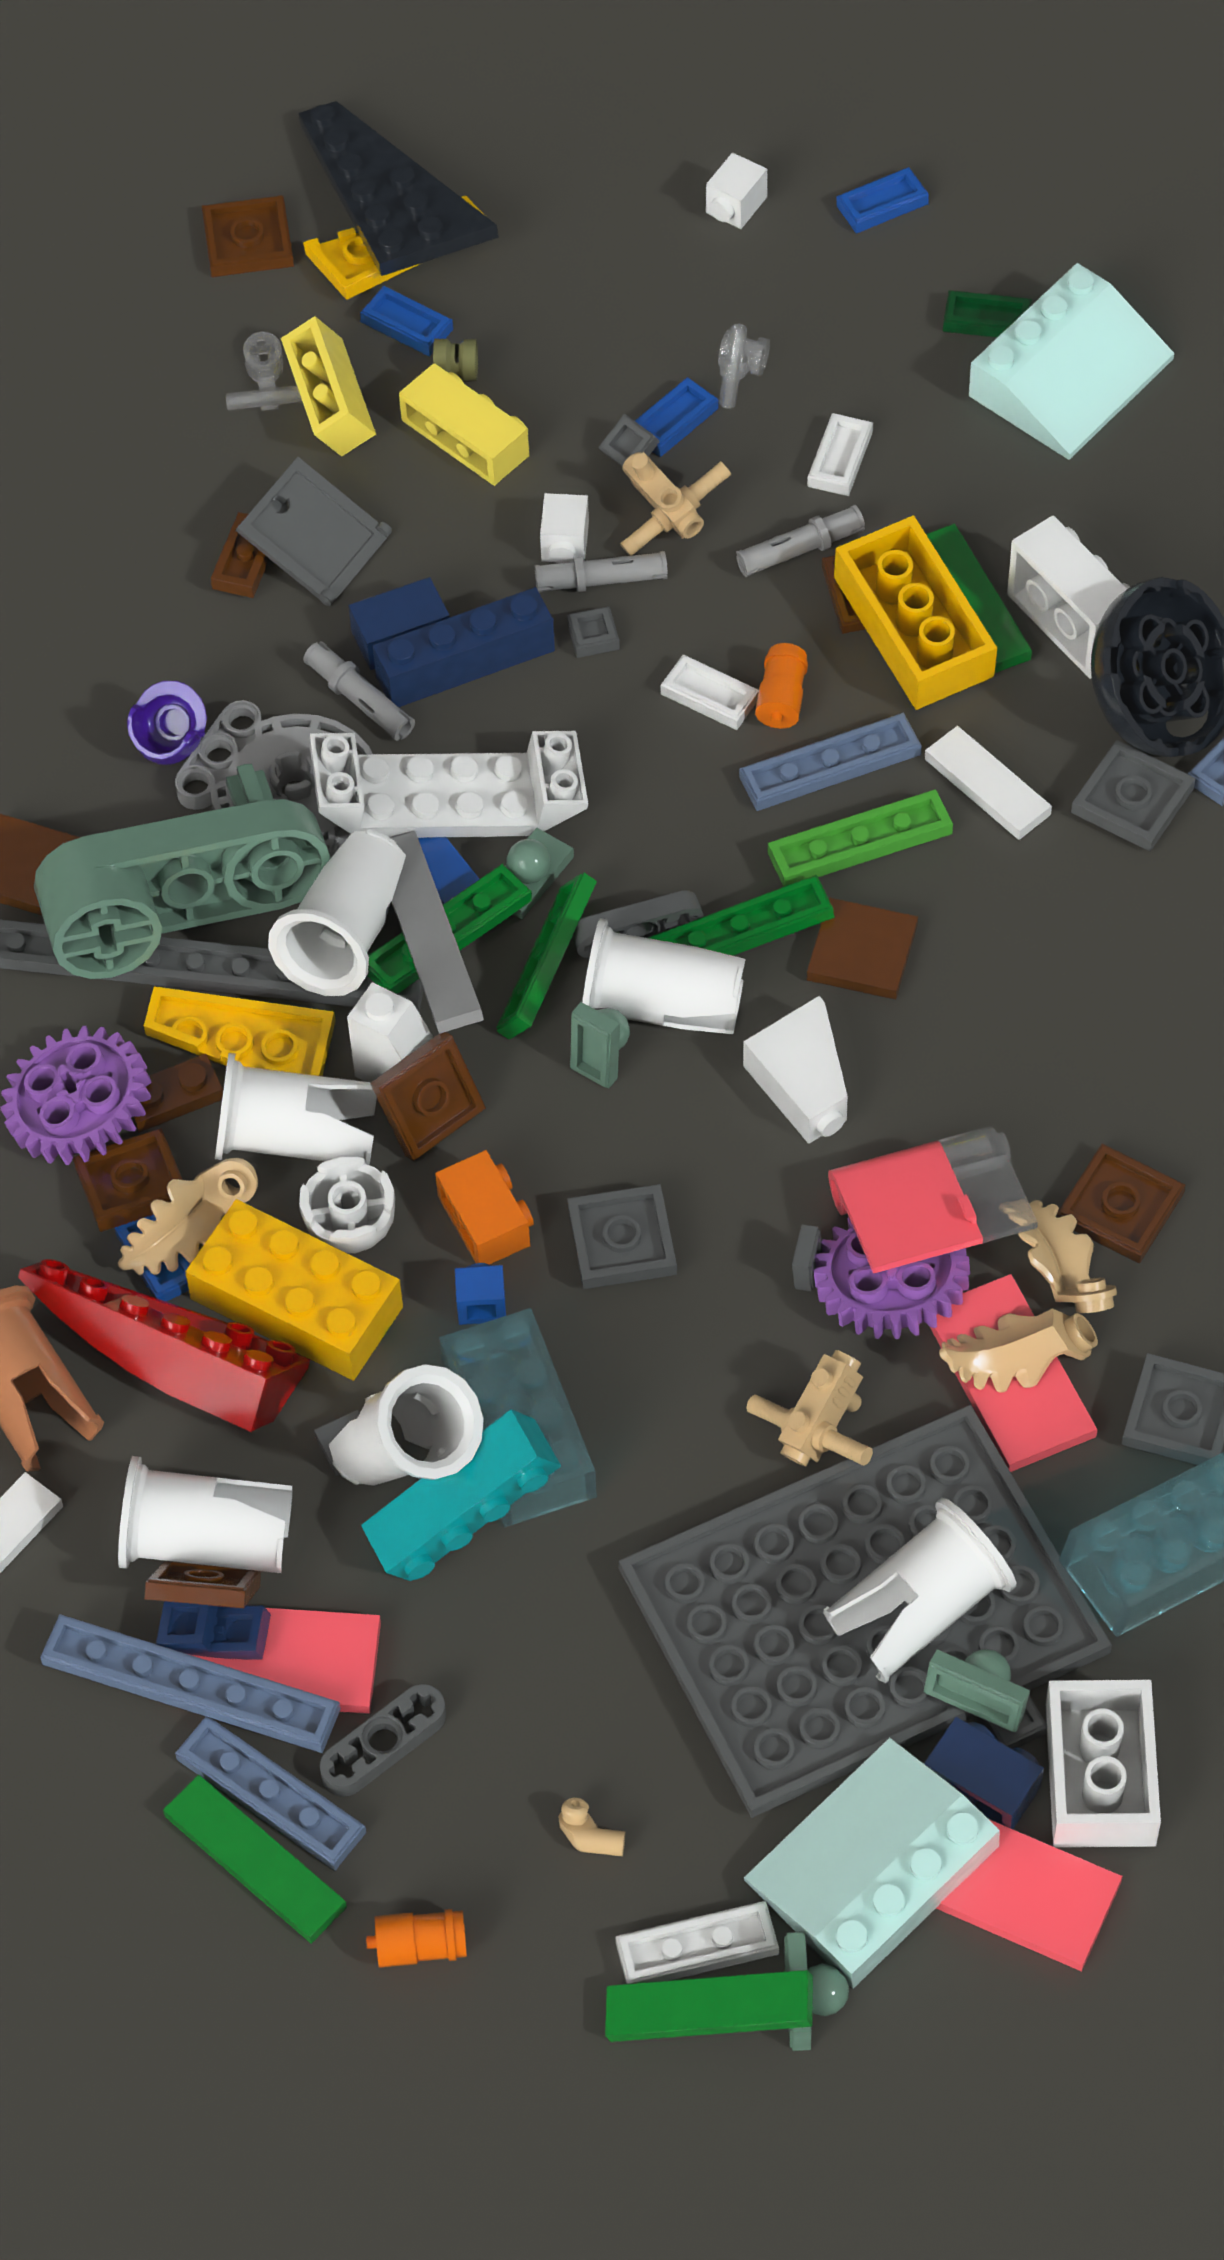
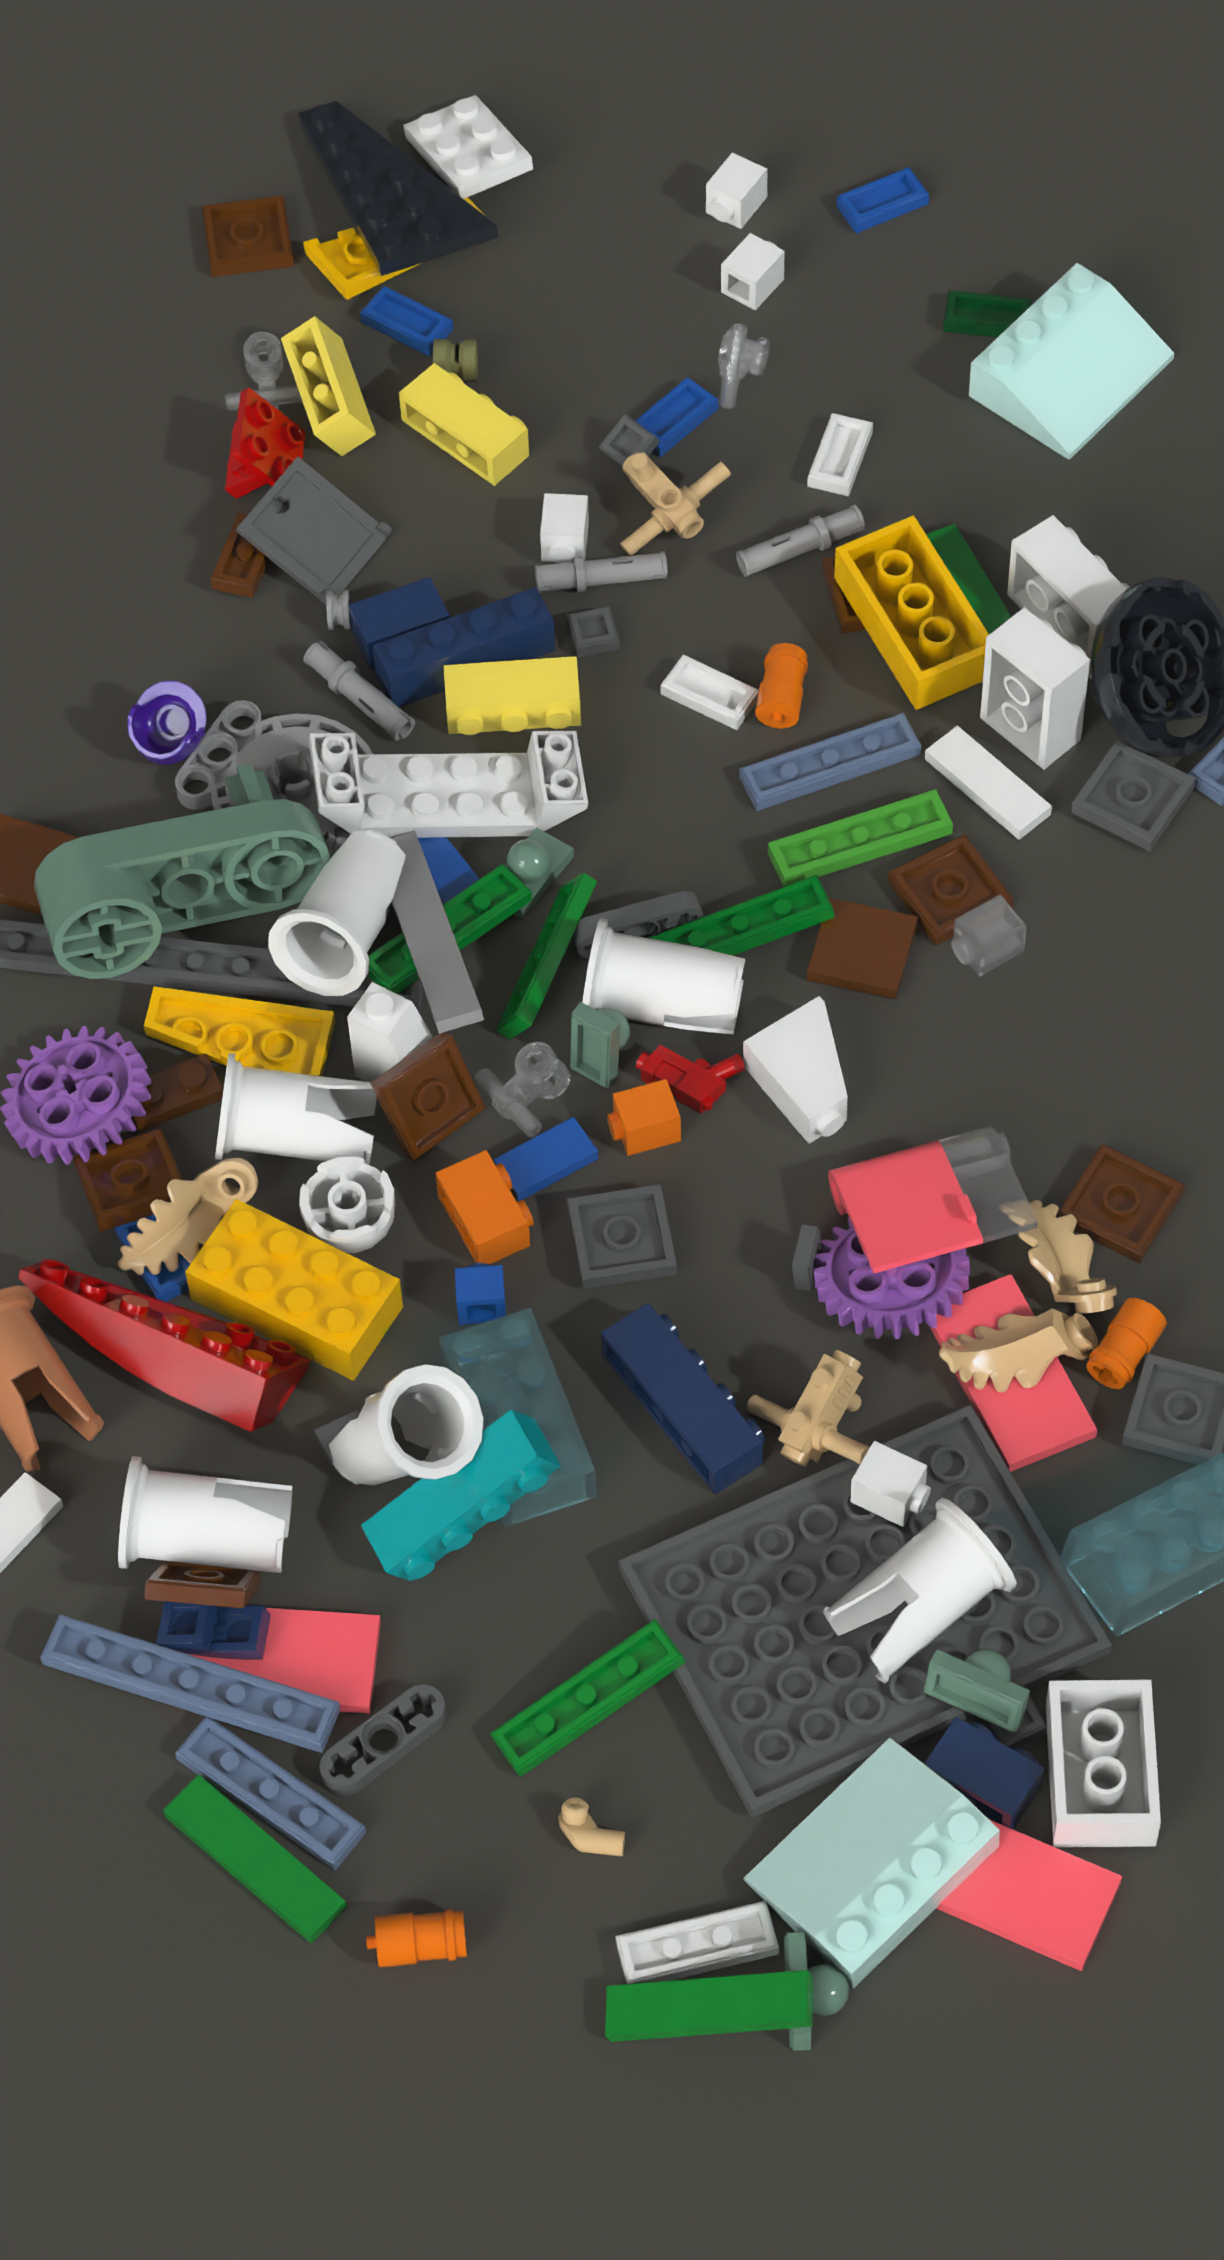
none -> red bracket [225,387,306,499]
none -> light grey bush [326,590,351,630]
none -> white plate [403,95,533,199]
none -> light yellow brick [444,656,581,735]
none -> clear piece [475,1042,570,1137]
none -> green tile [490,1619,686,1777]
none -> blue tile [493,1116,598,1201]
none -> dark blue brick [601,1303,765,1495]
none -> orange brick [607,1079,681,1156]
none -> red piece [635,1044,745,1114]
none -> white brick [721,233,785,311]
none -> white brick [850,1441,931,1527]
none -> reddish brown tile [887,834,1013,946]
none -> clear brick [952,895,1027,977]
none -> white brick [980,607,1090,770]
none -> orange piece [1086,1298,1167,1389]

